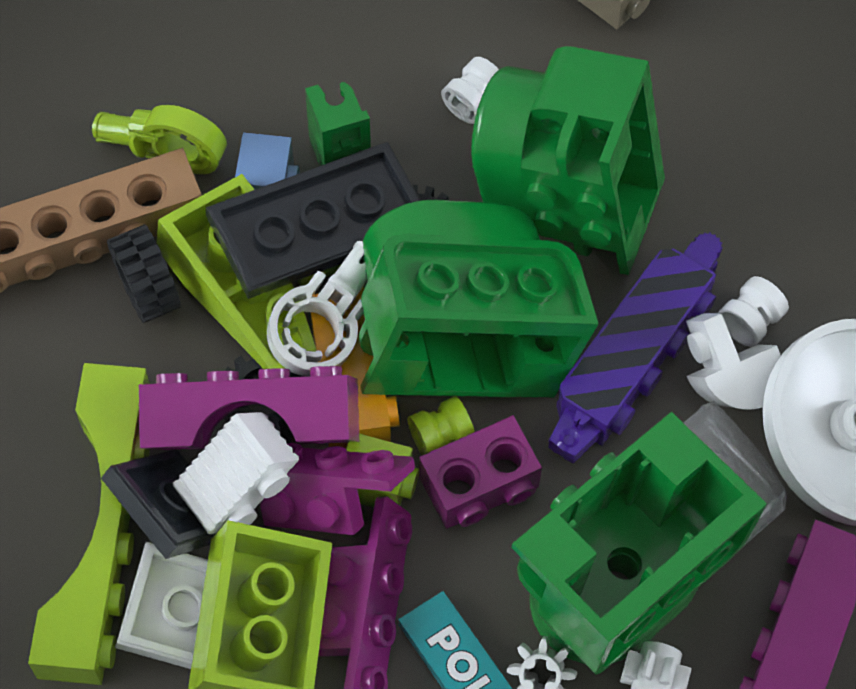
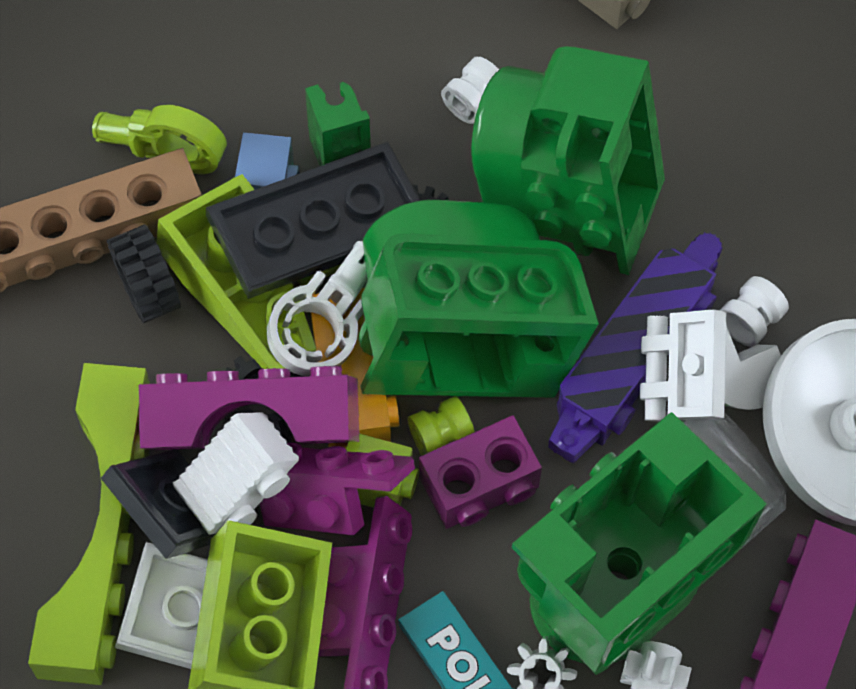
none -> white plate [640,310,726,422]

